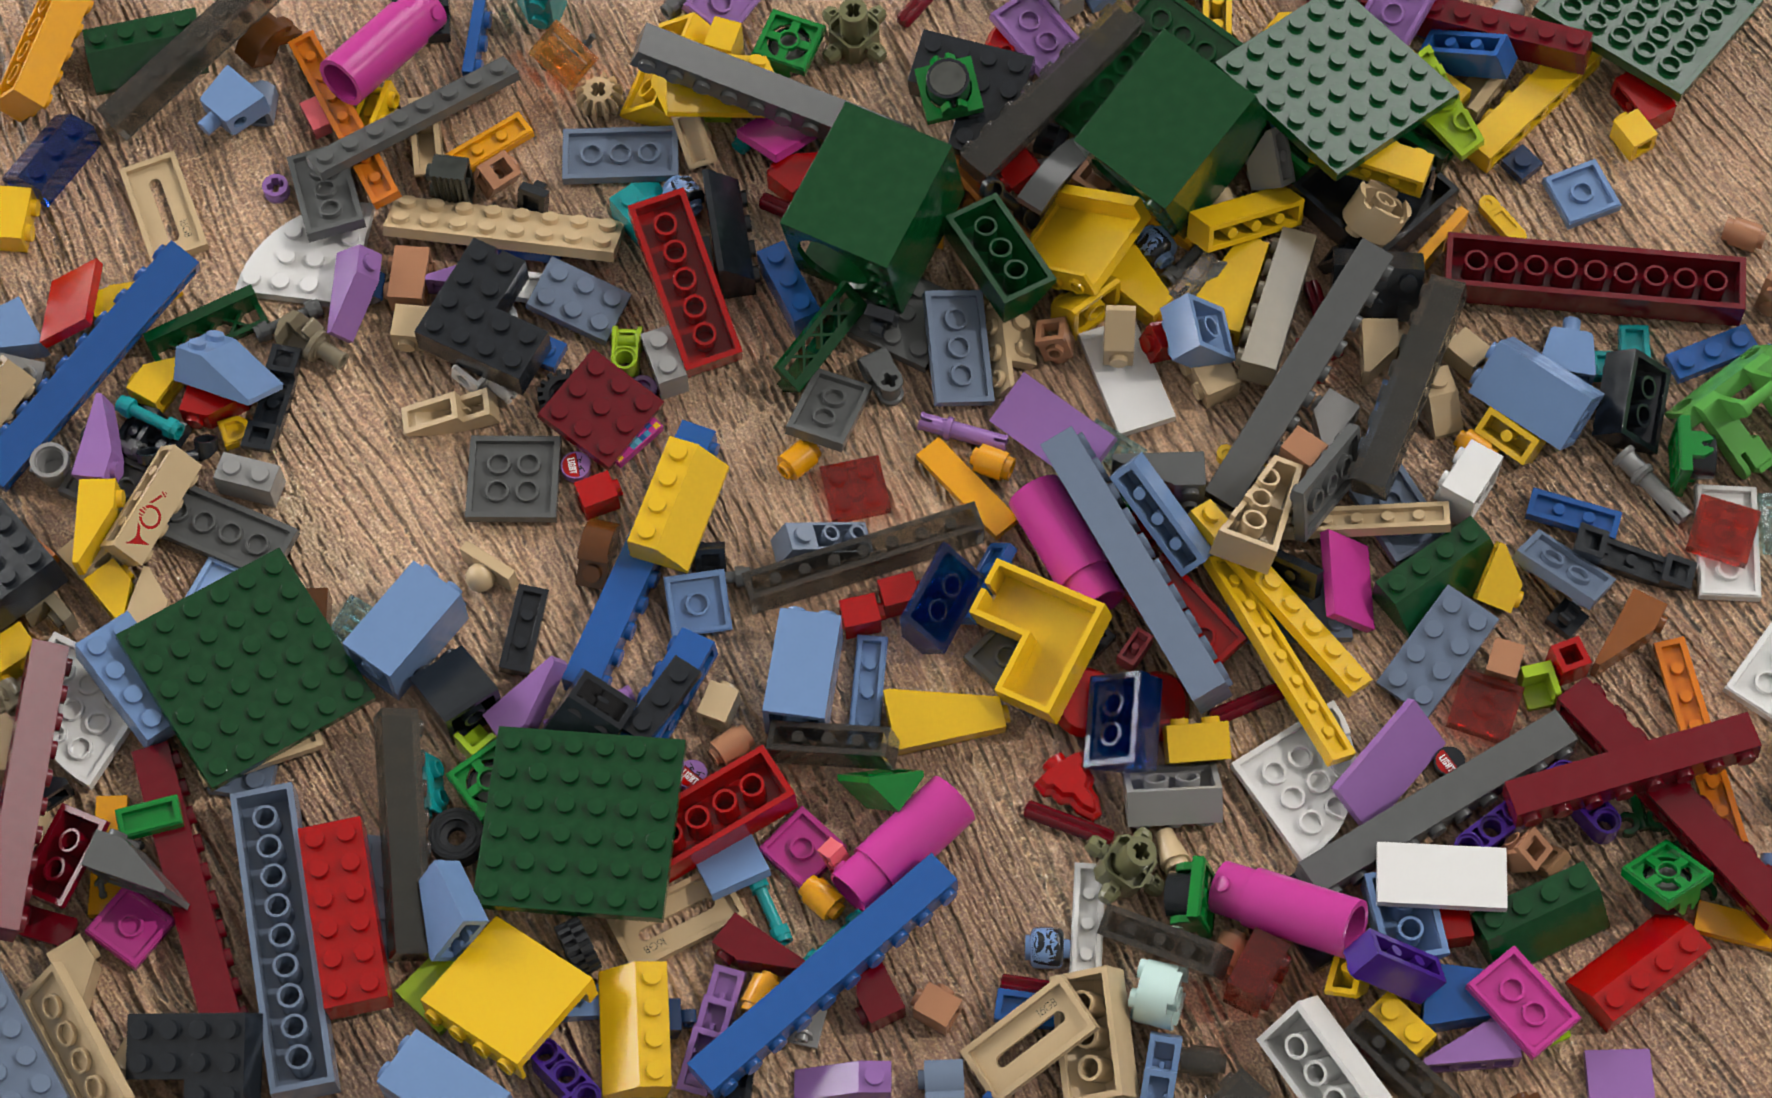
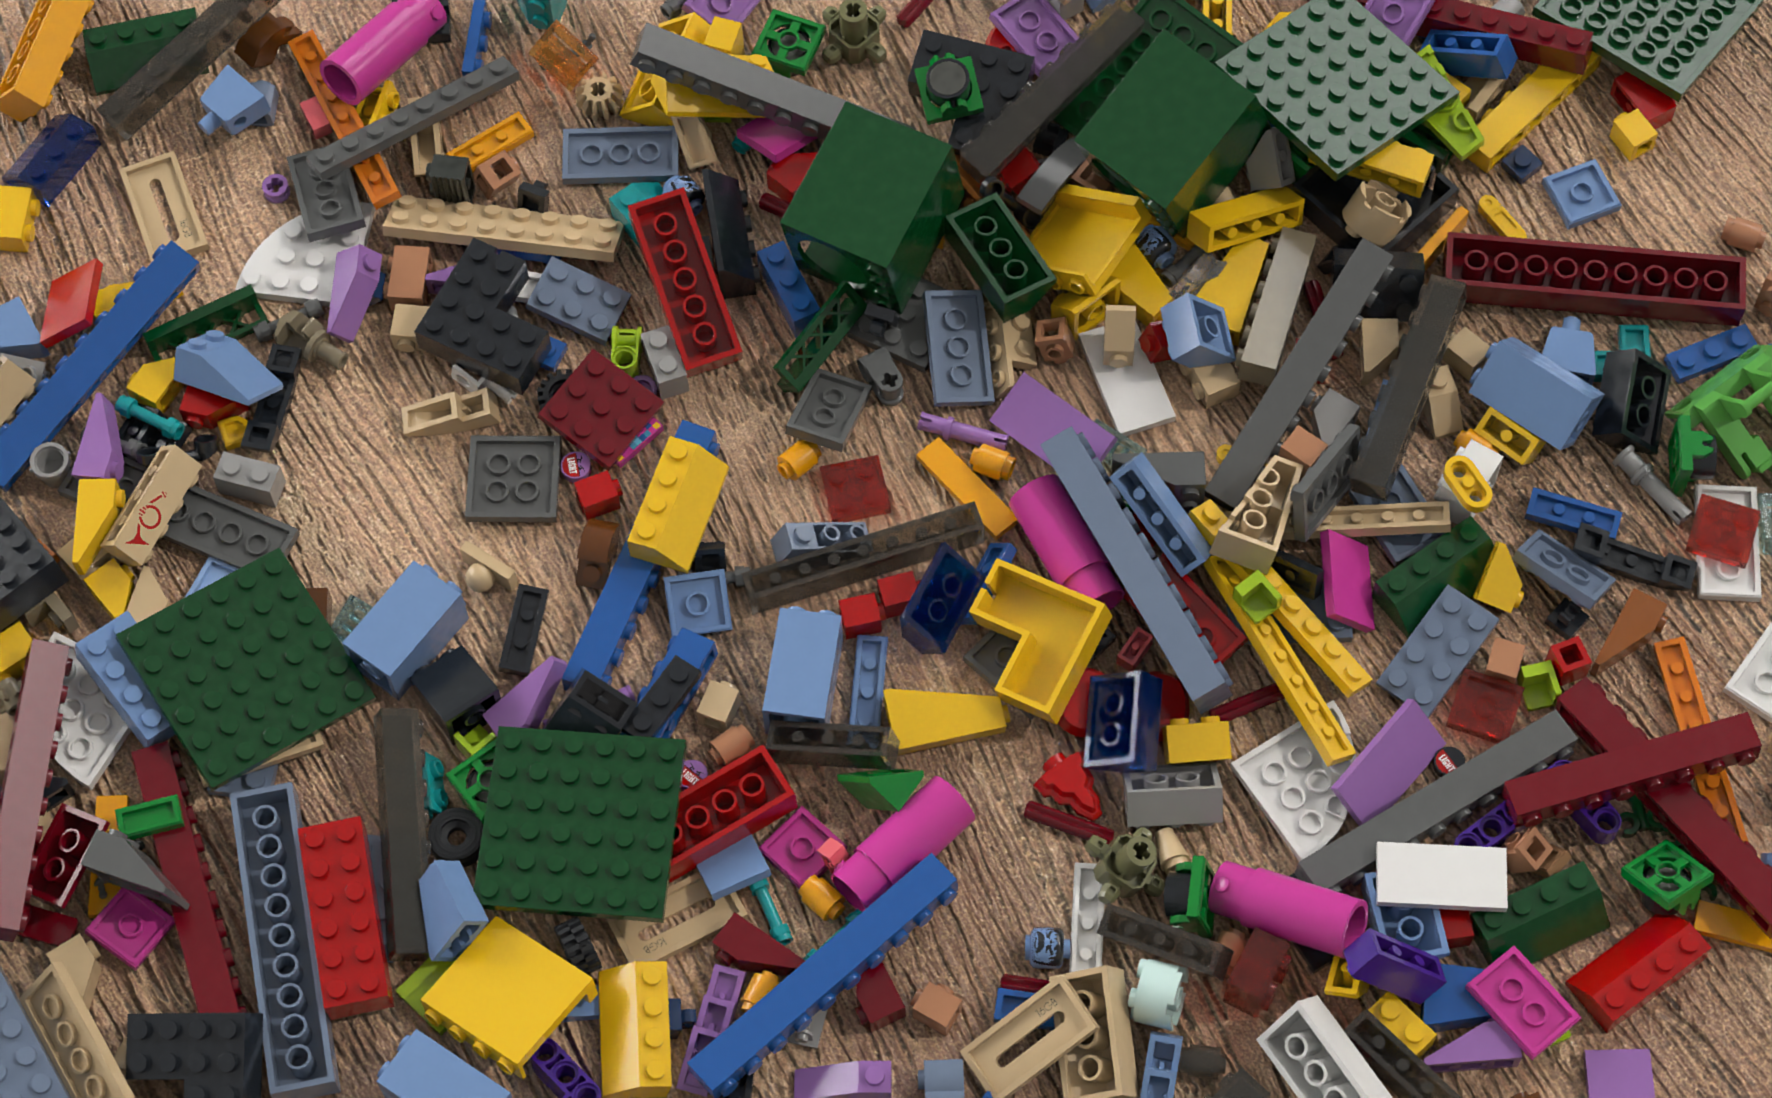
none -> lime panel [1232,569,1282,624]
none -> yellow plate [1443,455,1493,513]

